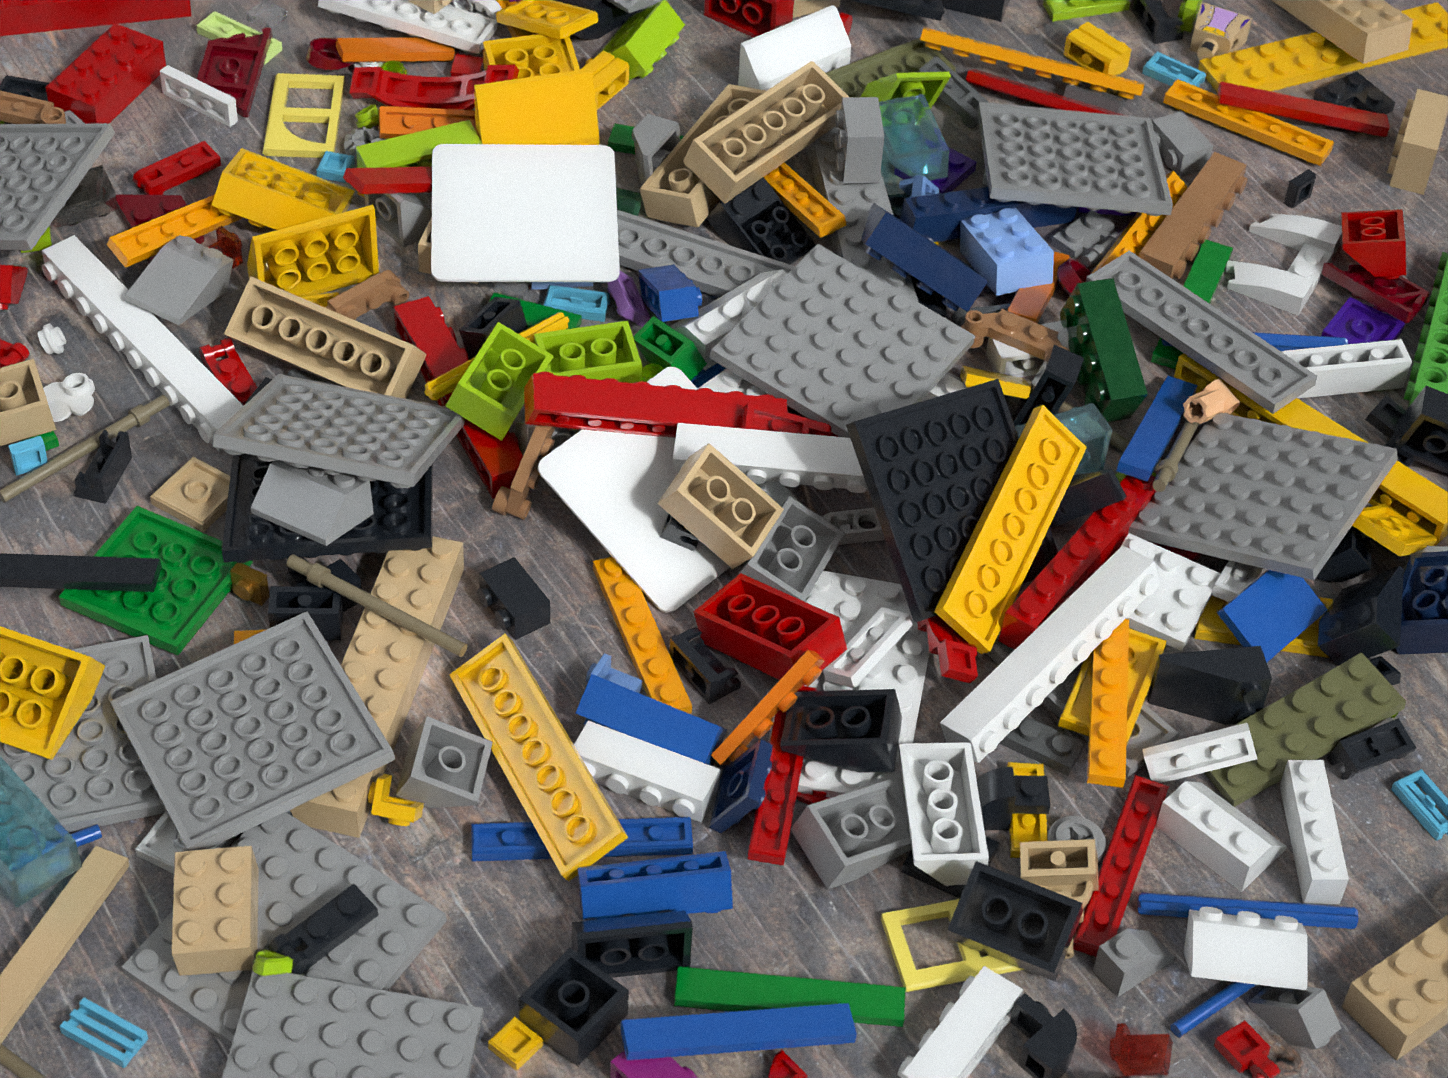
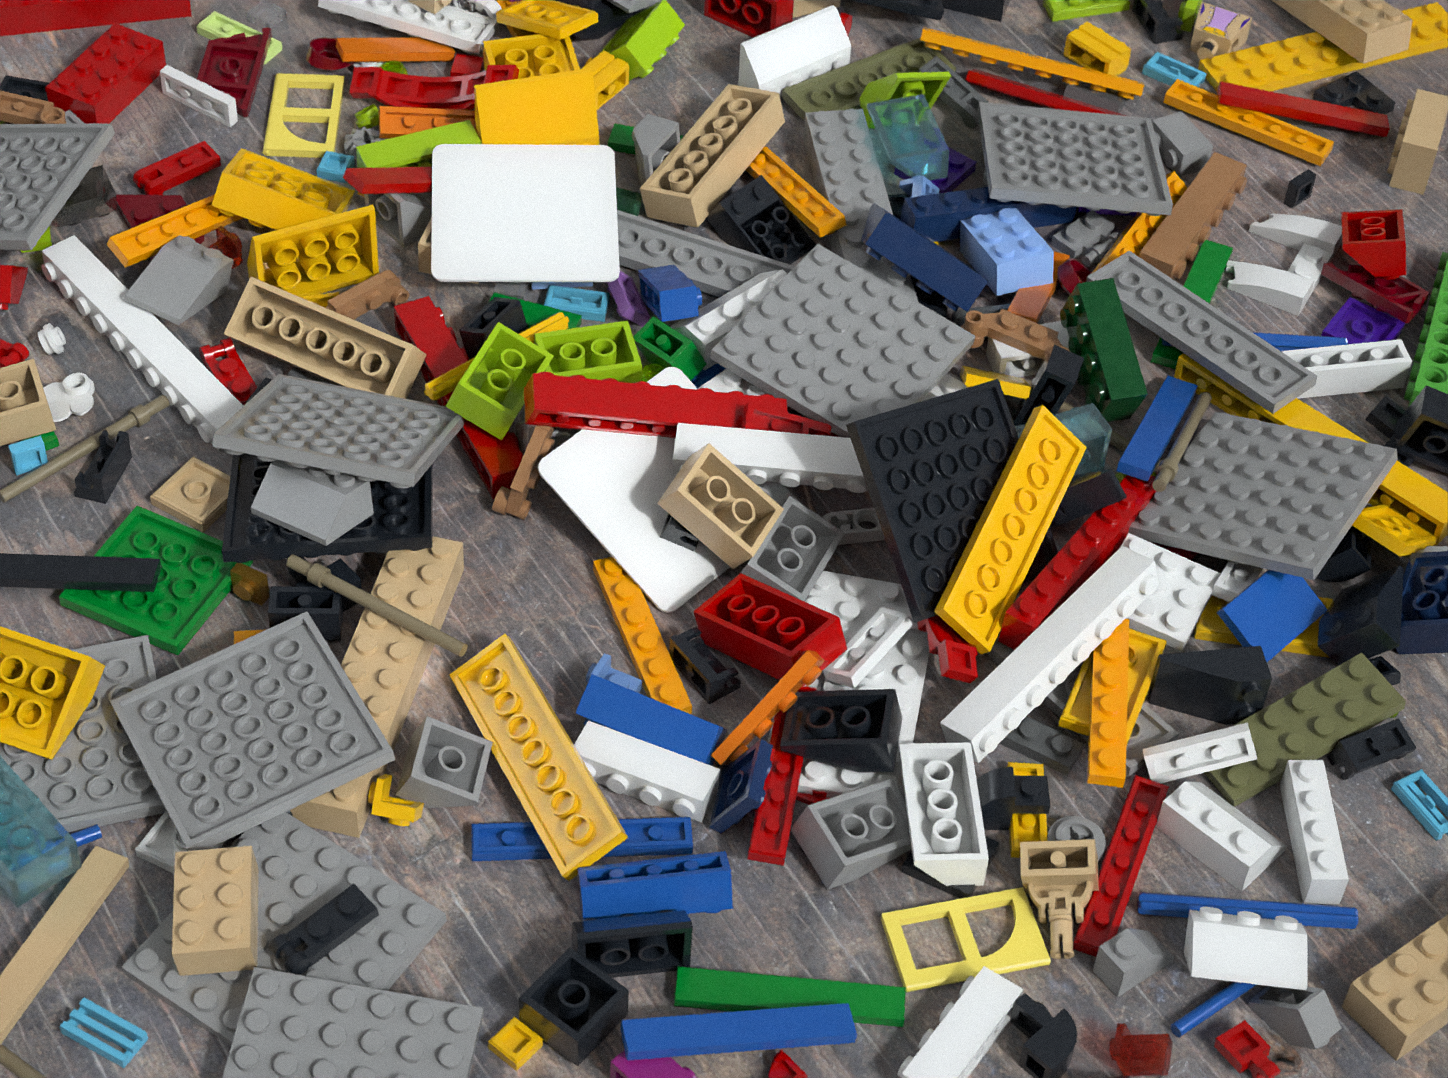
lime tile [252,950,293,976] -> none
black brick [477,557,550,640] -> none
tan brick [683,61,849,204] -> none
light grey brick [833,97,884,183] -> none
black brick [947,861,1083,981] -> none
light nougat piece [1183,379,1240,424] -> none

